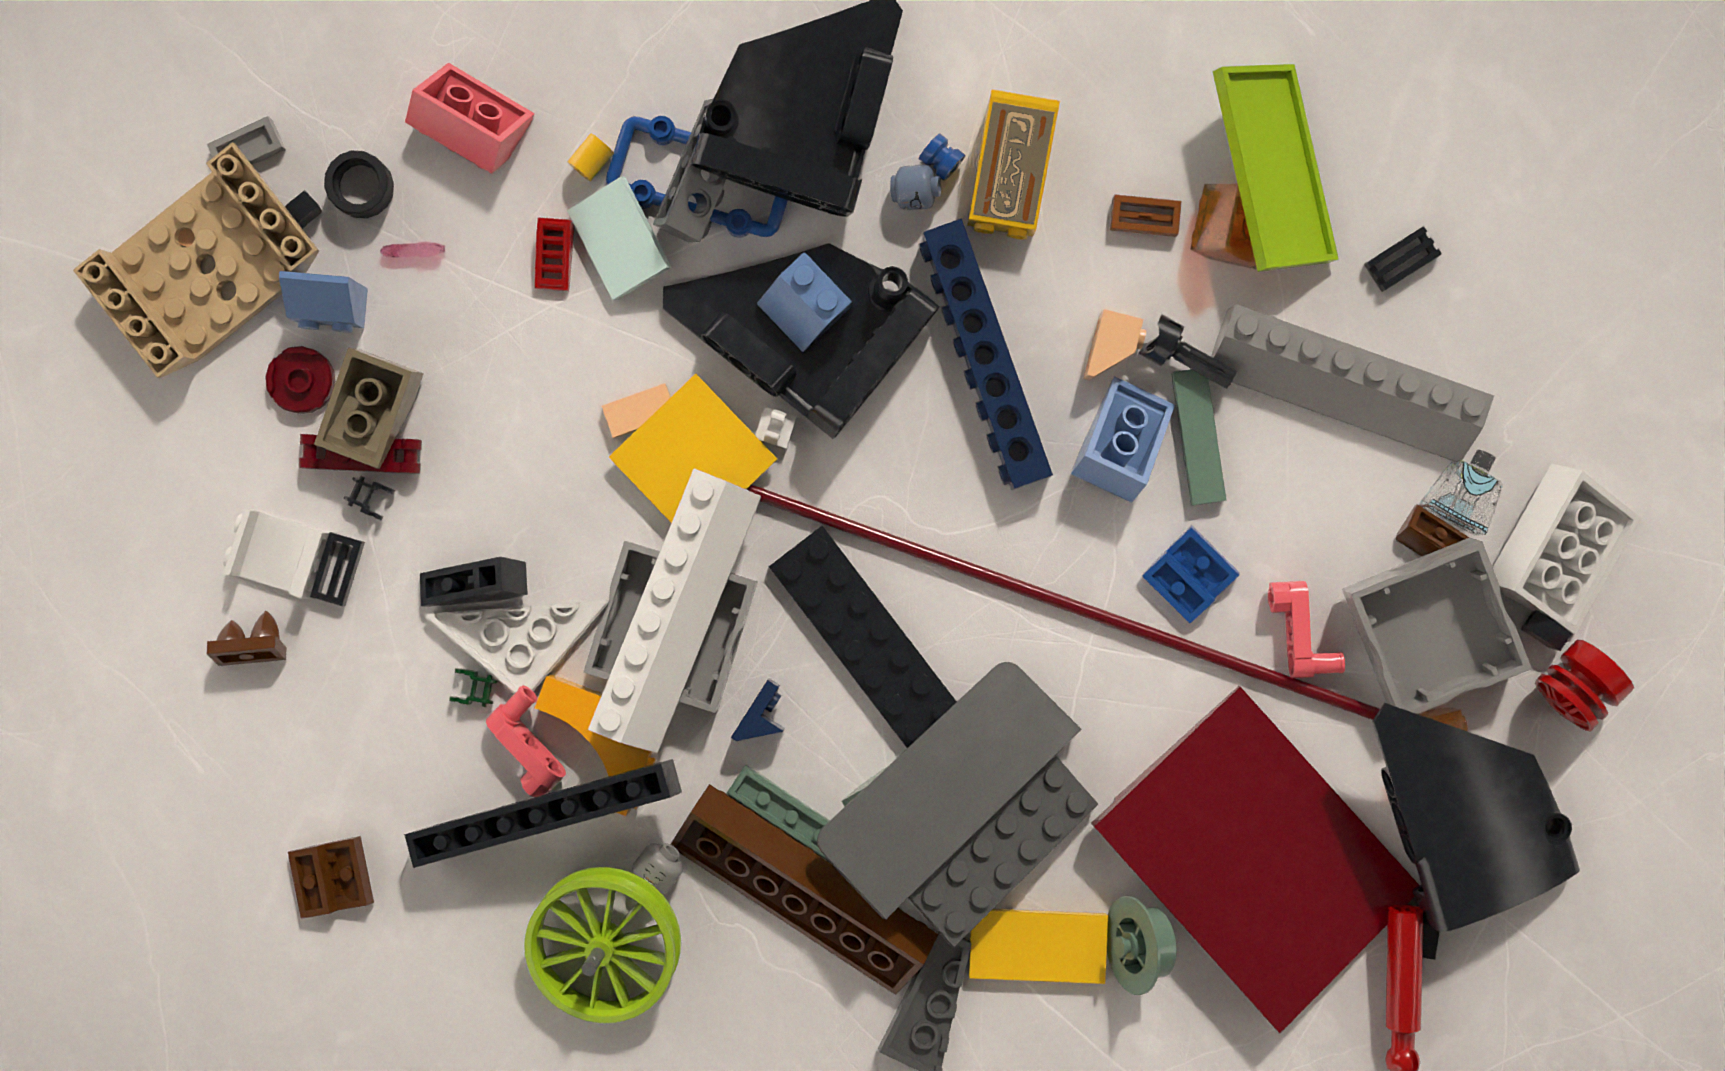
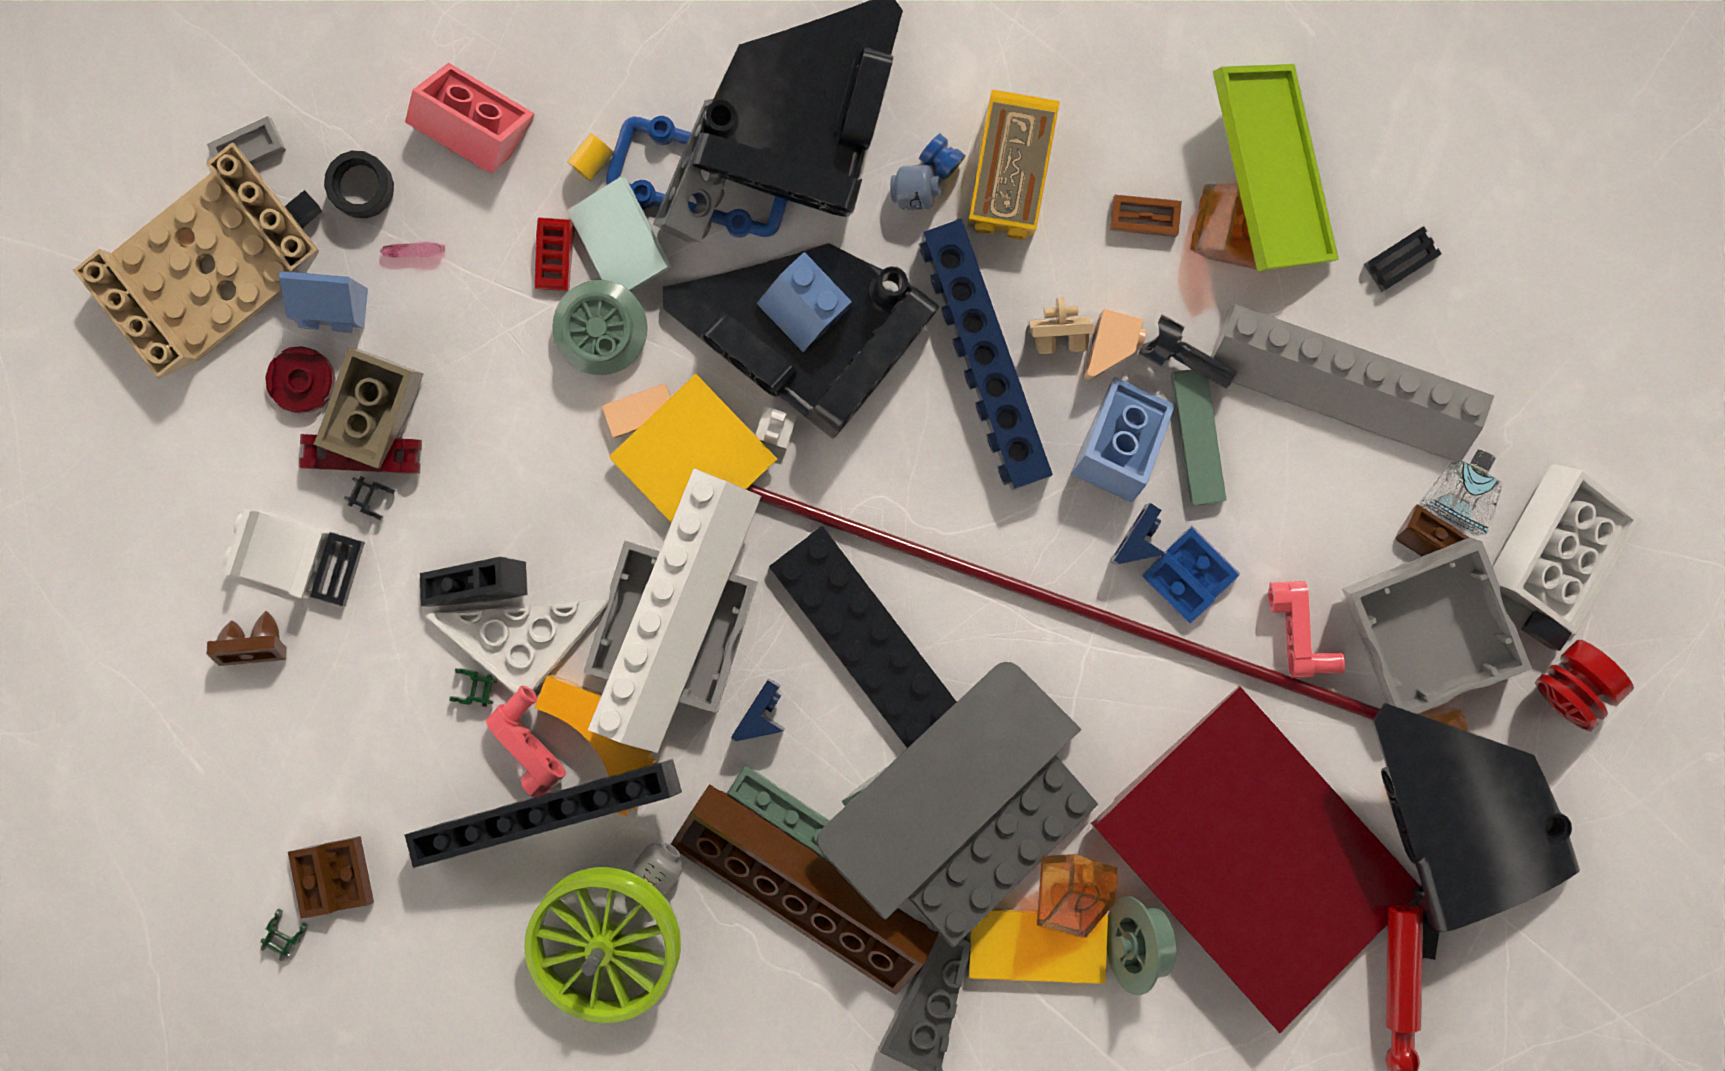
none -> dark green piece [260,908,308,961]
none -> sand green wheel [552,280,648,375]
none -> tan hips [1029,297,1094,354]
none -> clear orange slope [1036,854,1118,938]
none -> dark blue slope [1110,503,1166,565]

